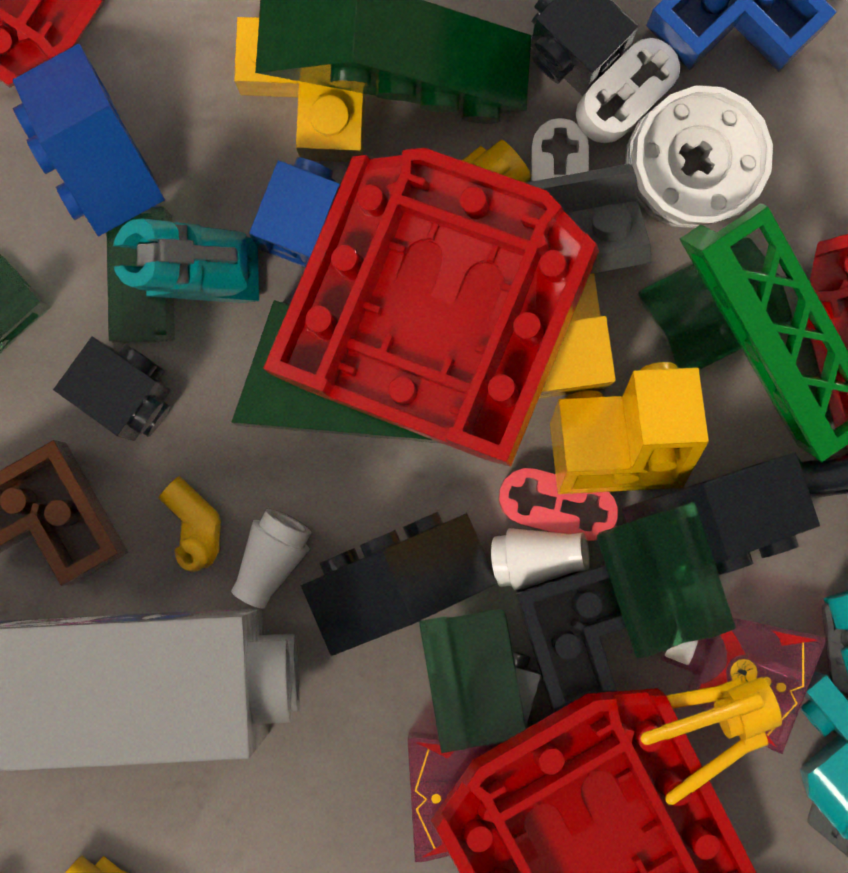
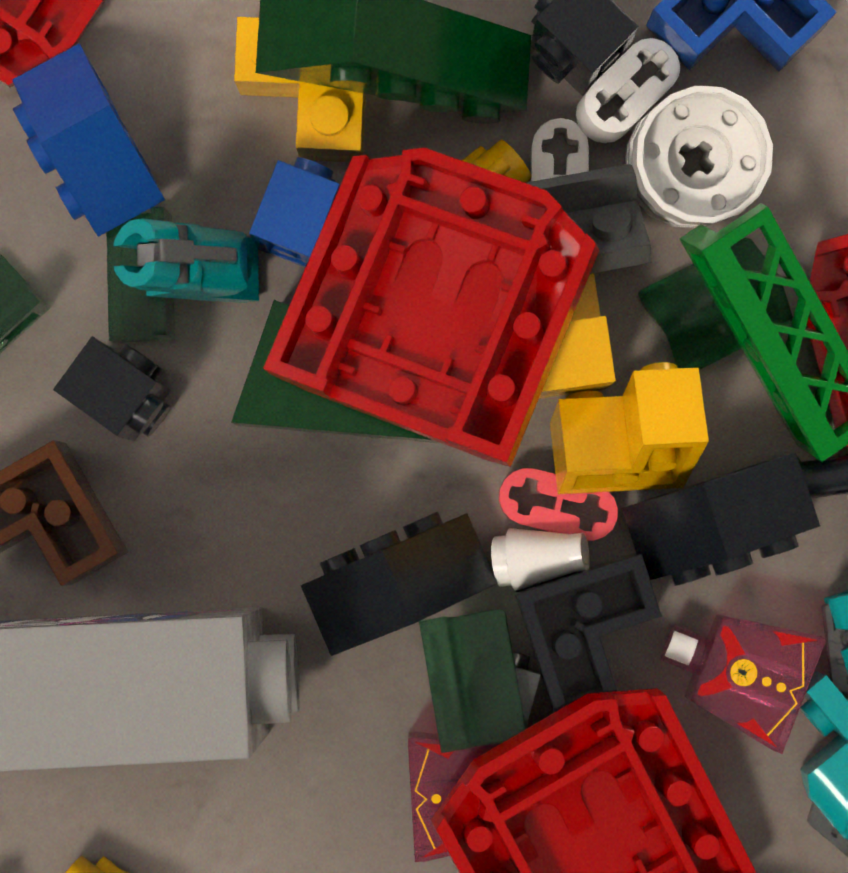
yellow arm [158,476,221,572] -> none
white cone [231,509,311,609] -> none
clear green panel [597,502,736,658] -> none
yellow plant [640,677,782,805] -> none

